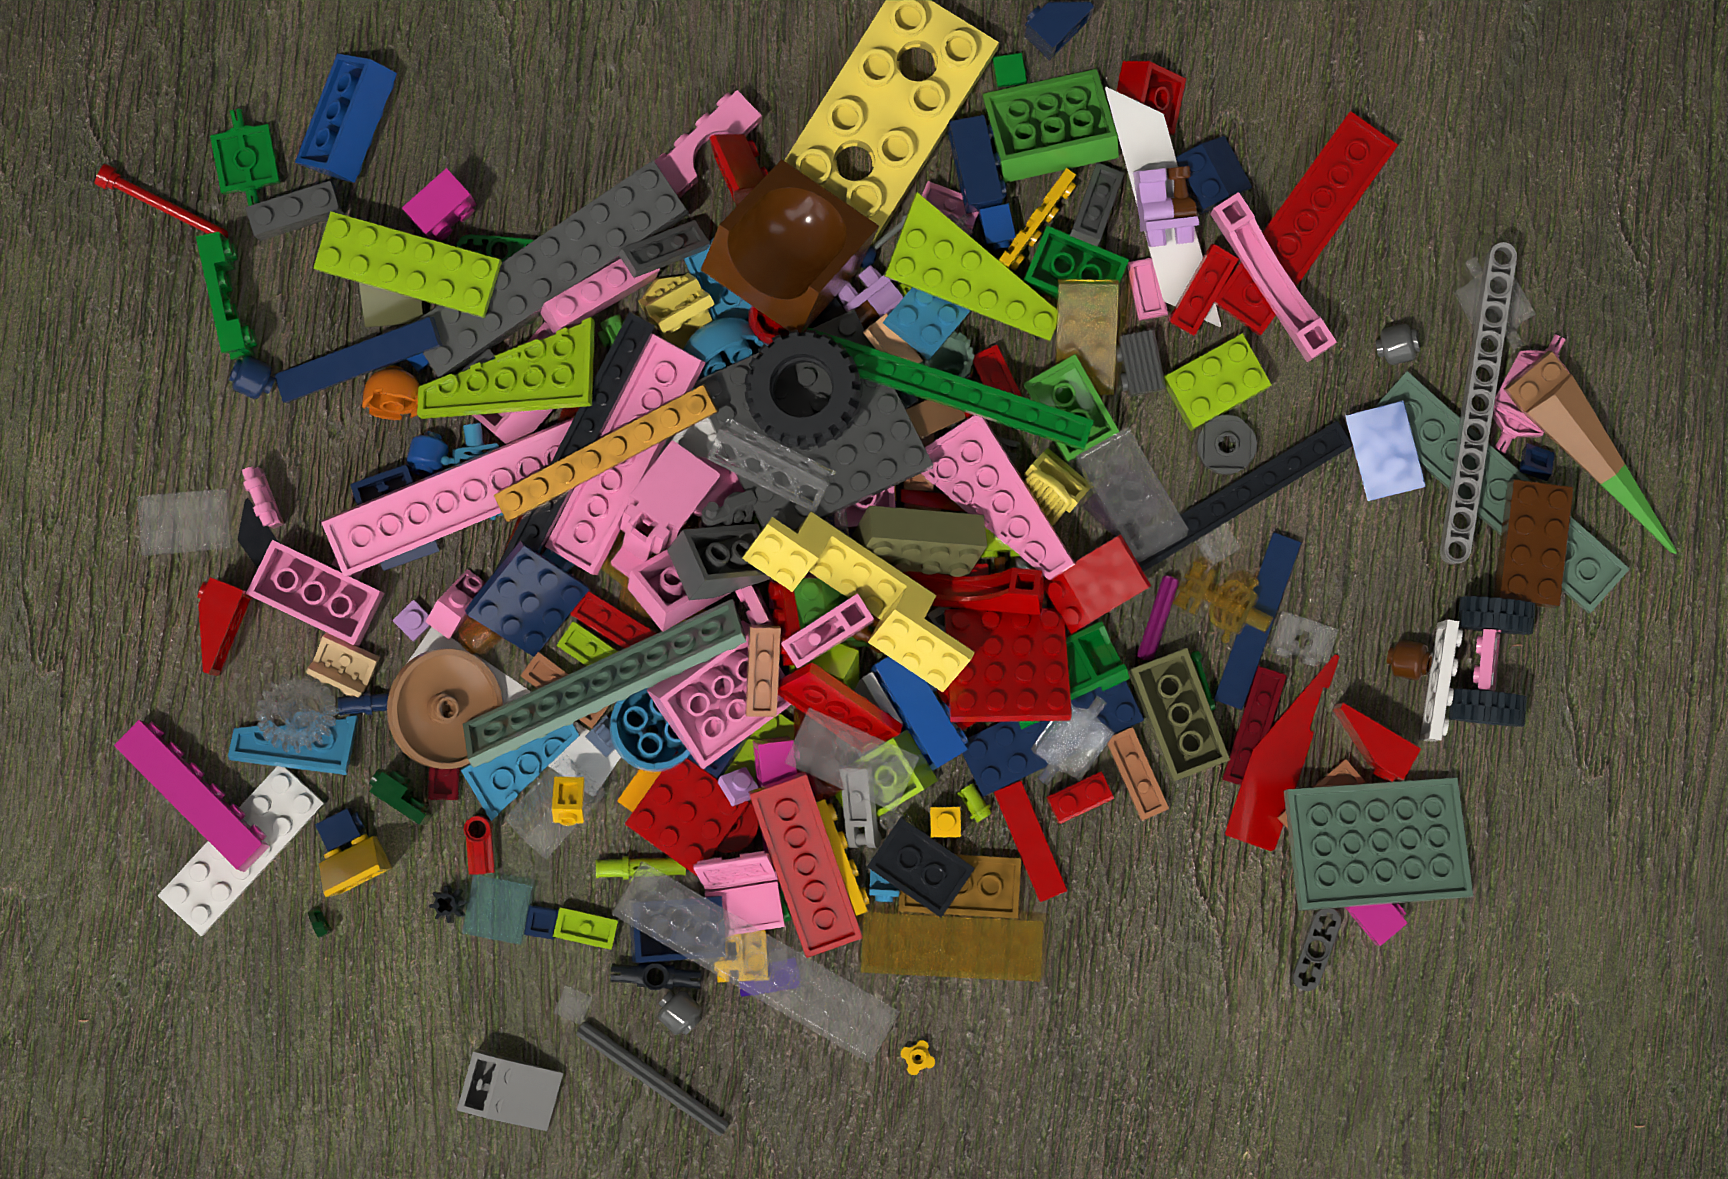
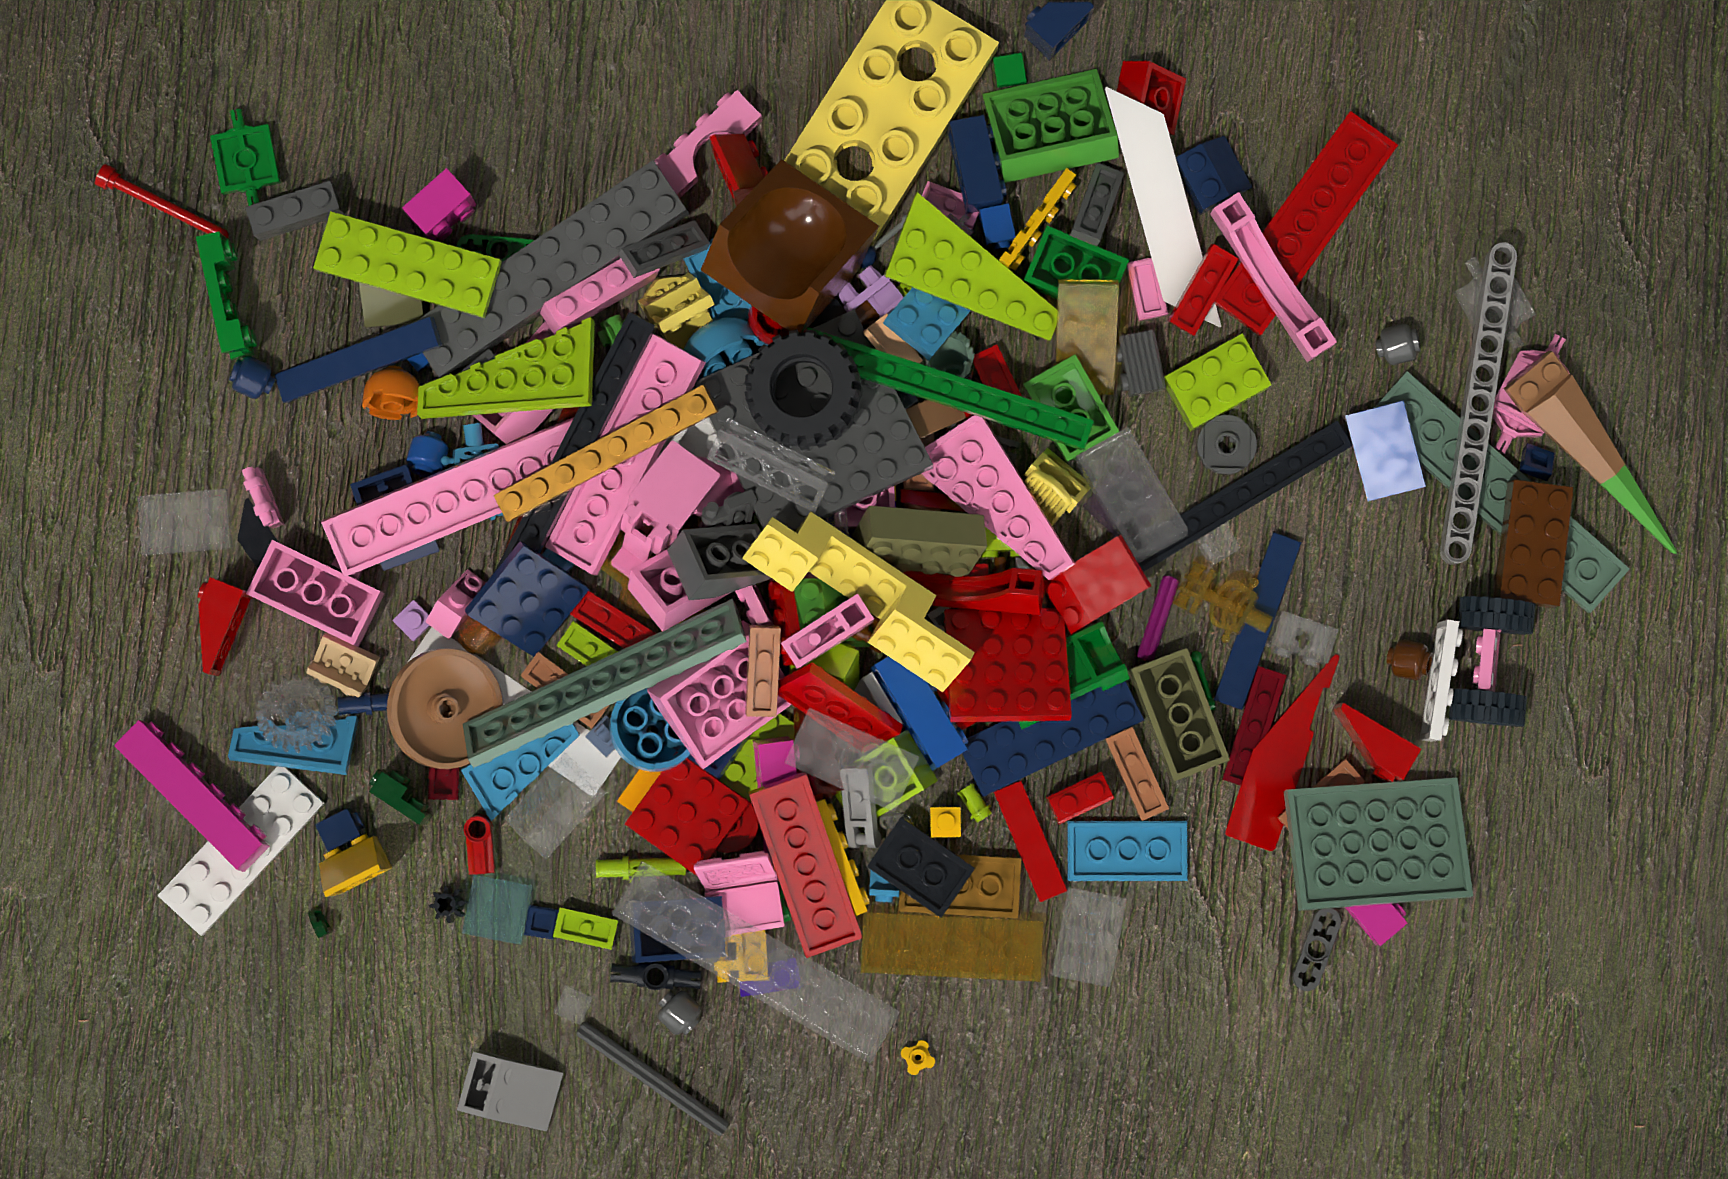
blue slope [295,53,397,183] -> none
yellow bracket [552,777,585,826] -> none
lavender plate [718,767,758,806] -> none
clear plate [1031,696,1114,785] -> none
lavender hips [1133,166,1199,247] -> none
none -> clear plate [1051,887,1127,987]
none -> dark azure tile [1067,821,1187,881]

